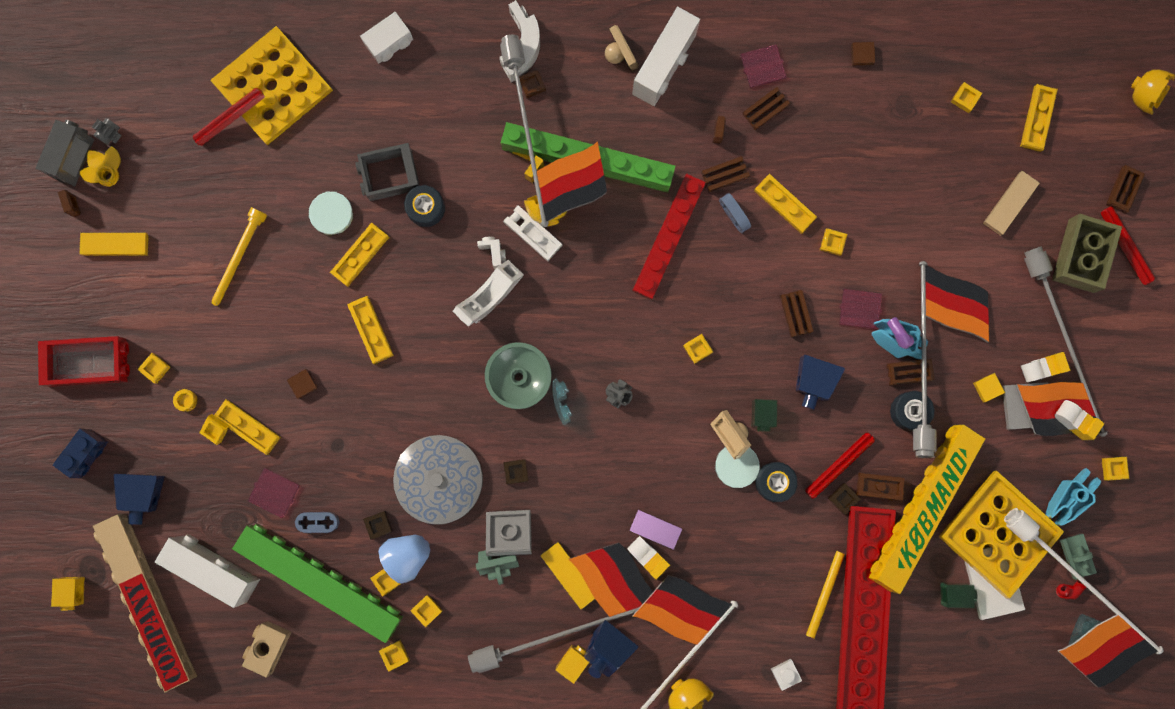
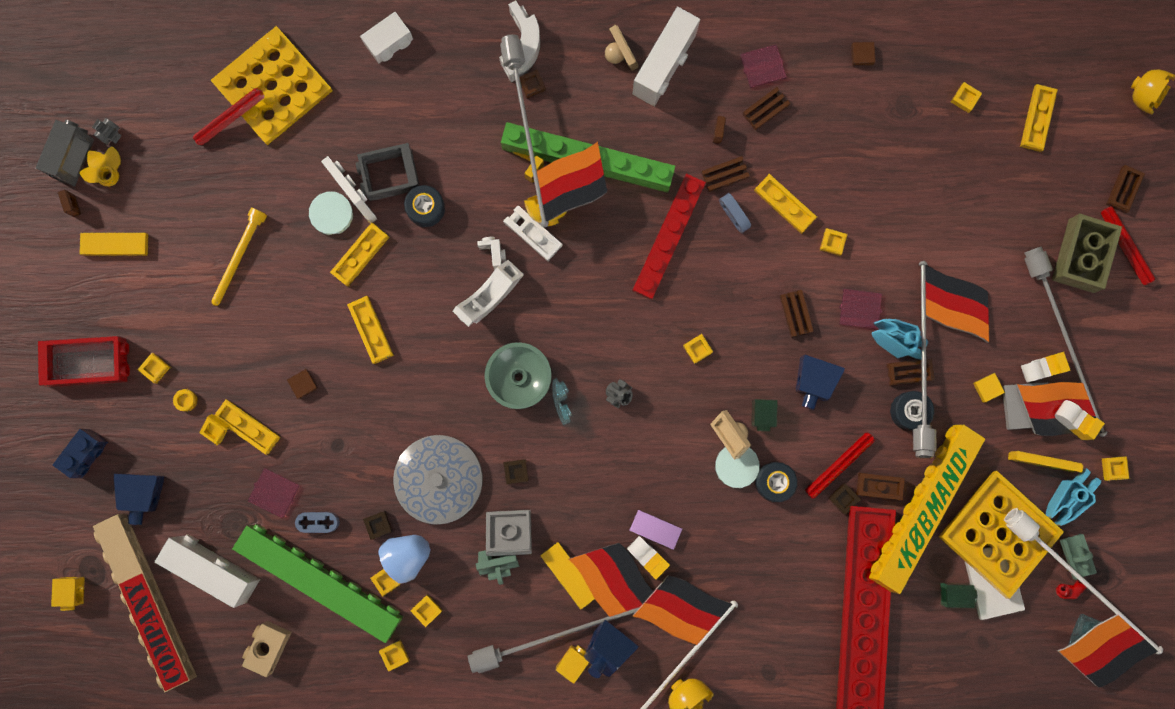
white plate [771,659,802,691] -> none
yellow bar [806,551,845,638] -> none
medium lavender arm [887,317,914,349] -> none
tan tile [983,171,1040,236] -> none
none -> white wing [321,156,377,224]
none -> yellow tile [1008,451,1083,472]

